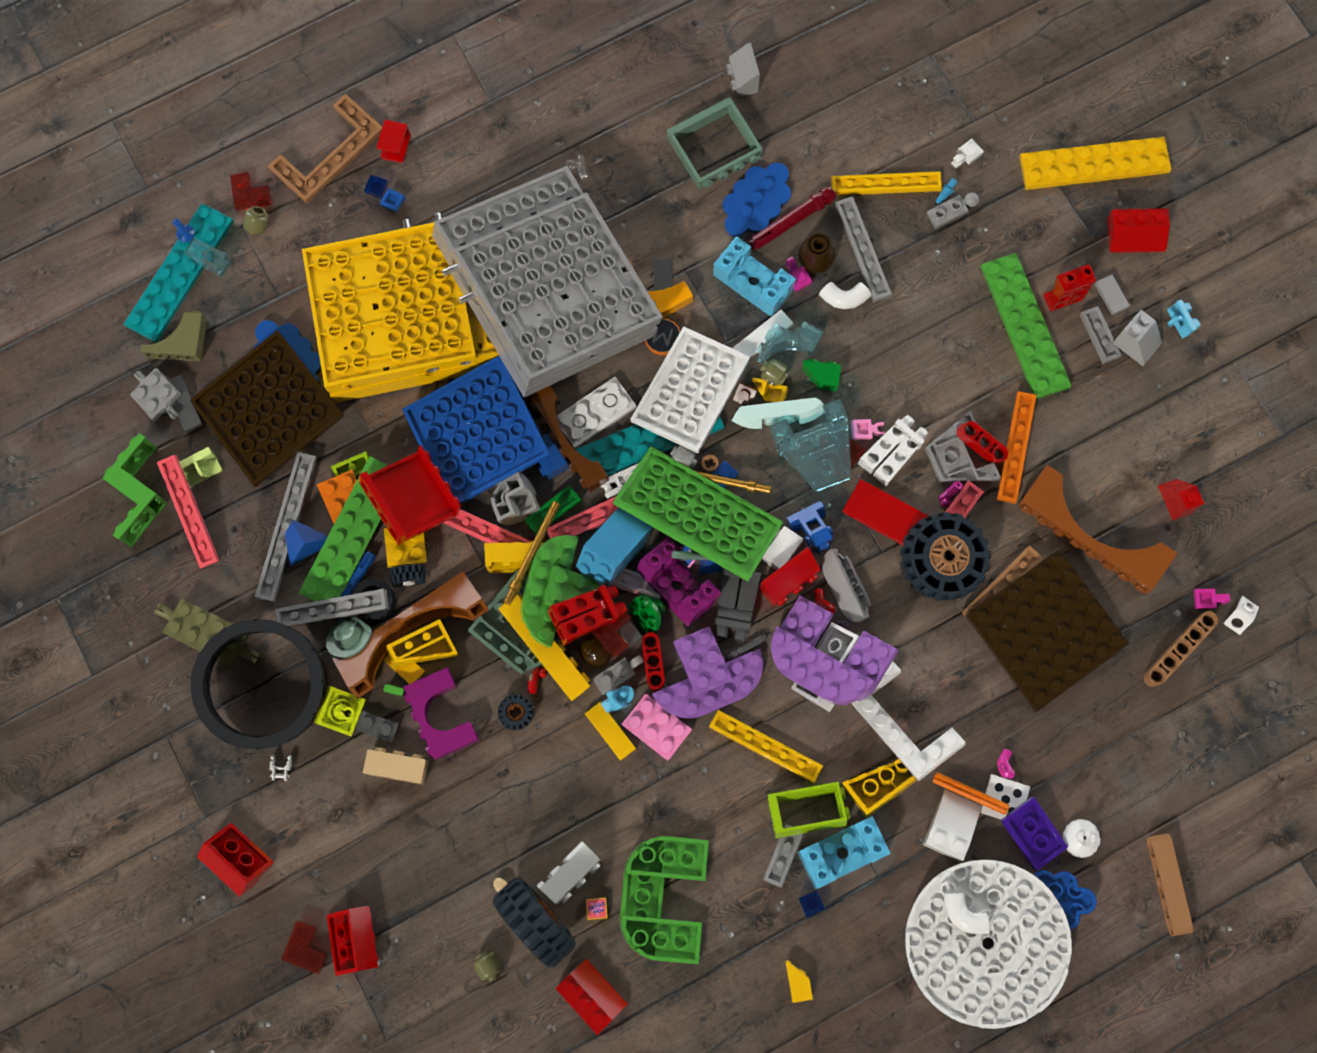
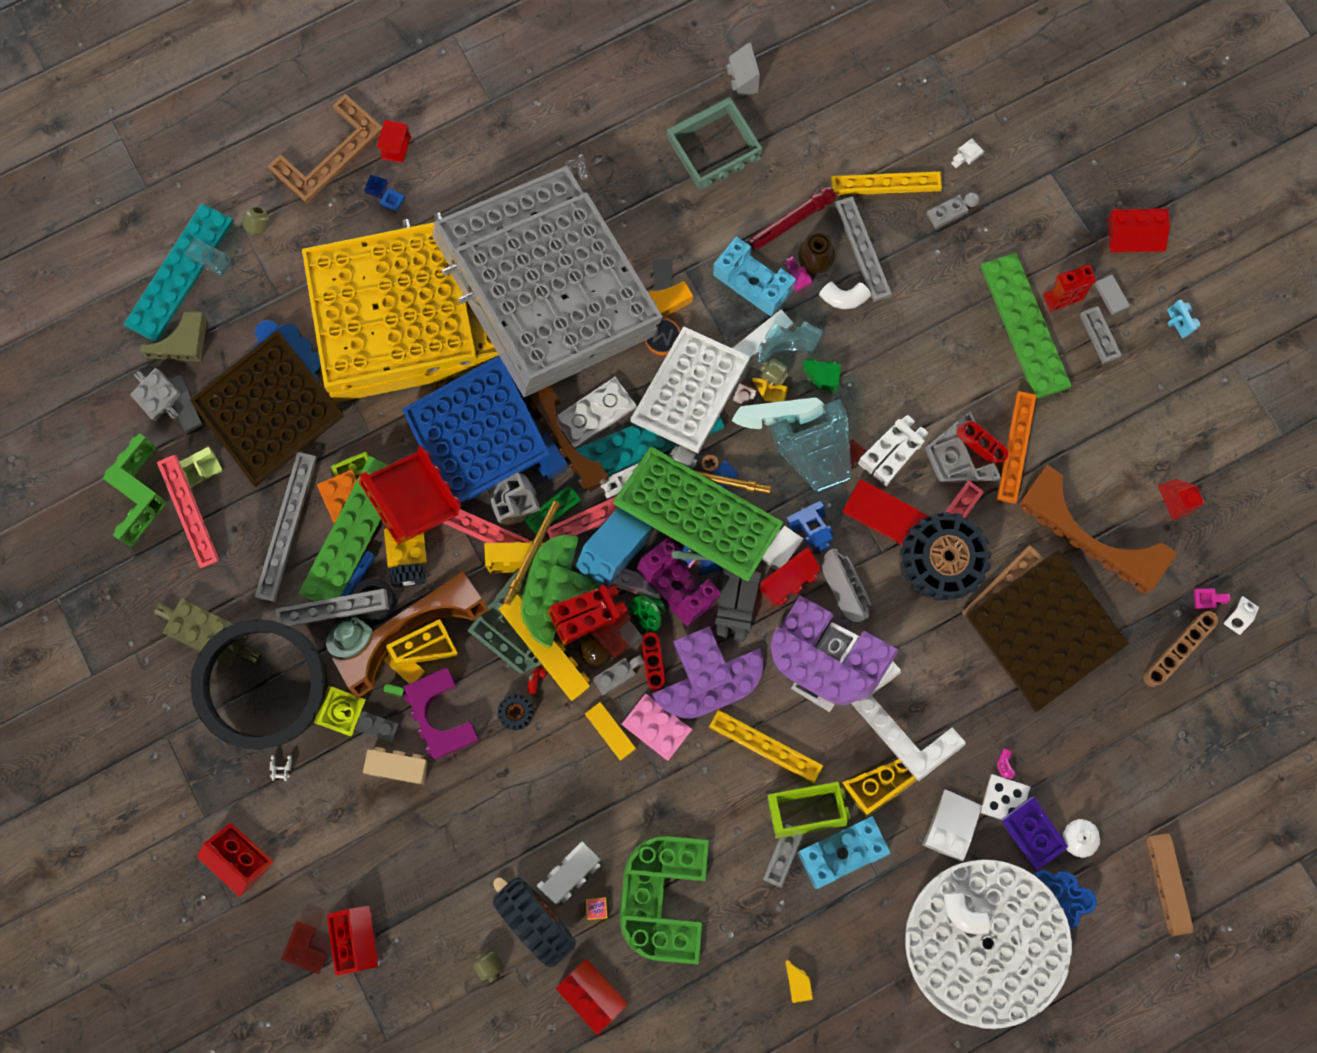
blue plate [172,218,195,243] -> none
clear red plate [230,172,272,211] -> none
blue slope [285,520,328,567] -> none
medium azure hips [601,685,635,713] -> none
blue plate [723,163,791,237] -> none
dark grey piece [725,634,767,660] -> none
clear blue plate [798,890,825,917] -> none
red arm [814,589,836,614] -> none
bright pink plate [851,419,885,440] -> none
orange axle [933,773,1009,815] -> none
dark azure bar [935,178,958,204] -> none
dark pink arm [938,481,963,507] -> none
yellow plate [1019,137,1171,190] -> none
light grey slope [1113,310,1162,366] -> none

